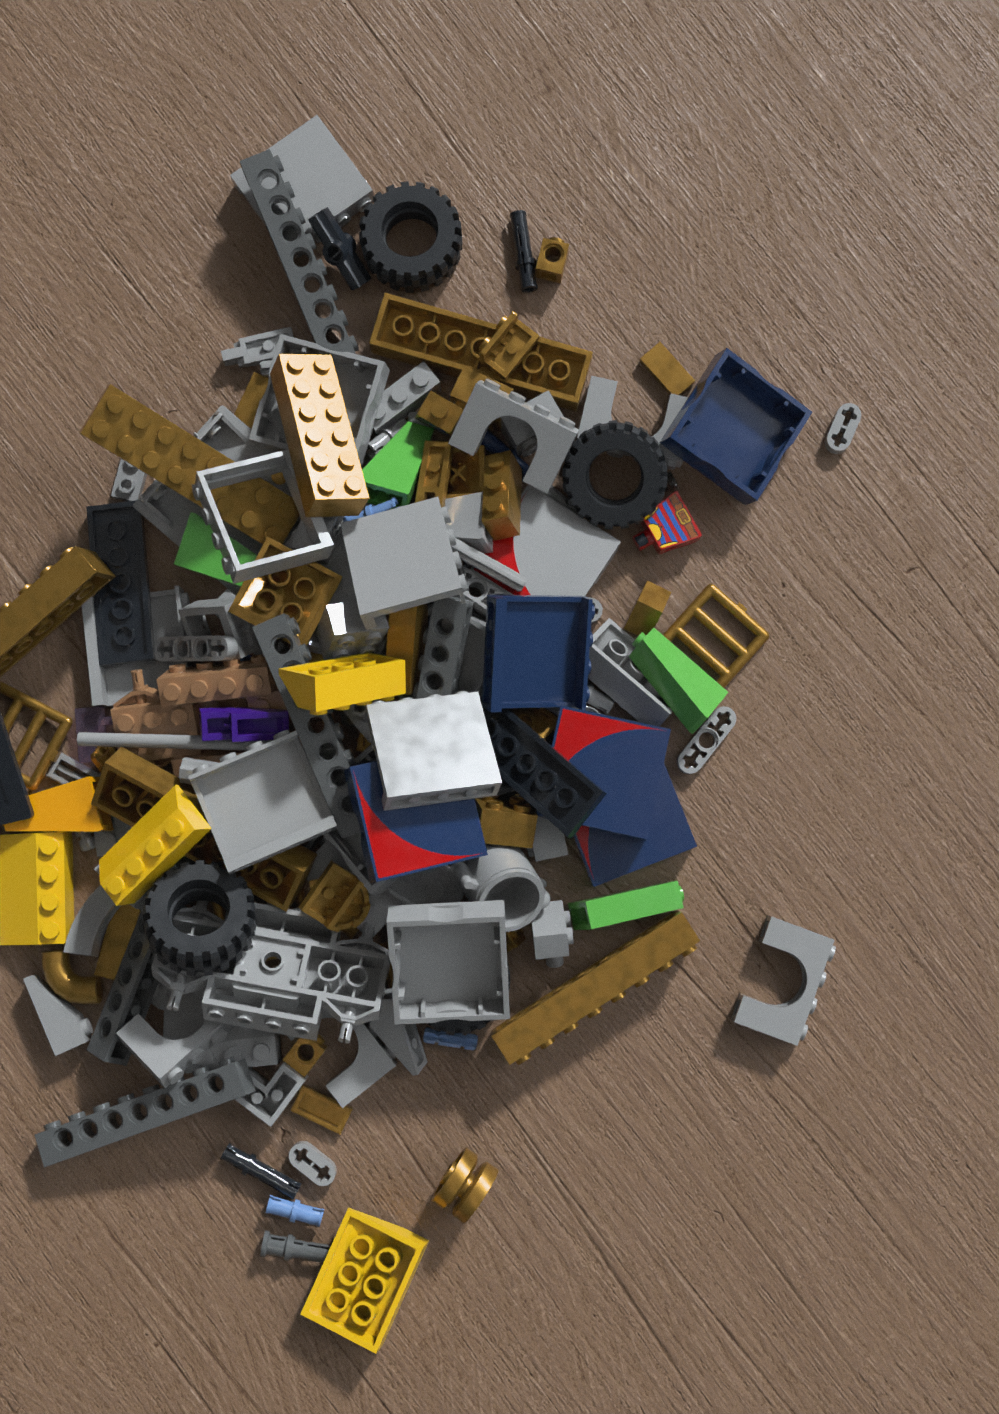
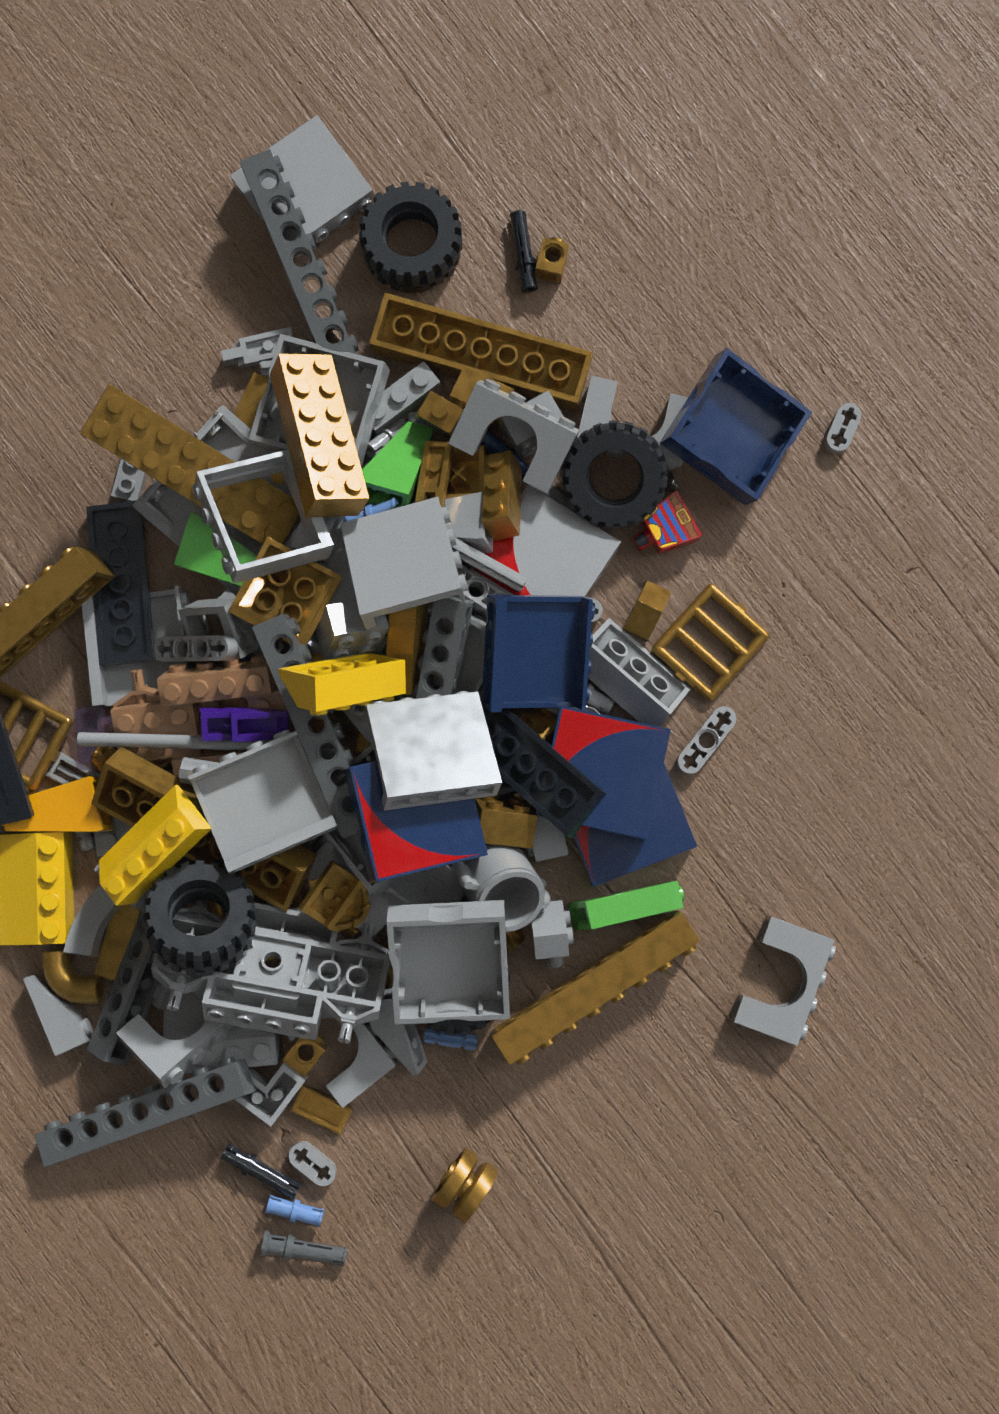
yellow slope [300,1208,429,1354] -> none
black piece [308,207,371,290] -> none
pearl gold bracket [479,311,539,381] -> none
bright green slope [629,628,728,734] -> none
pearl gold tile [639,342,695,395] -> none

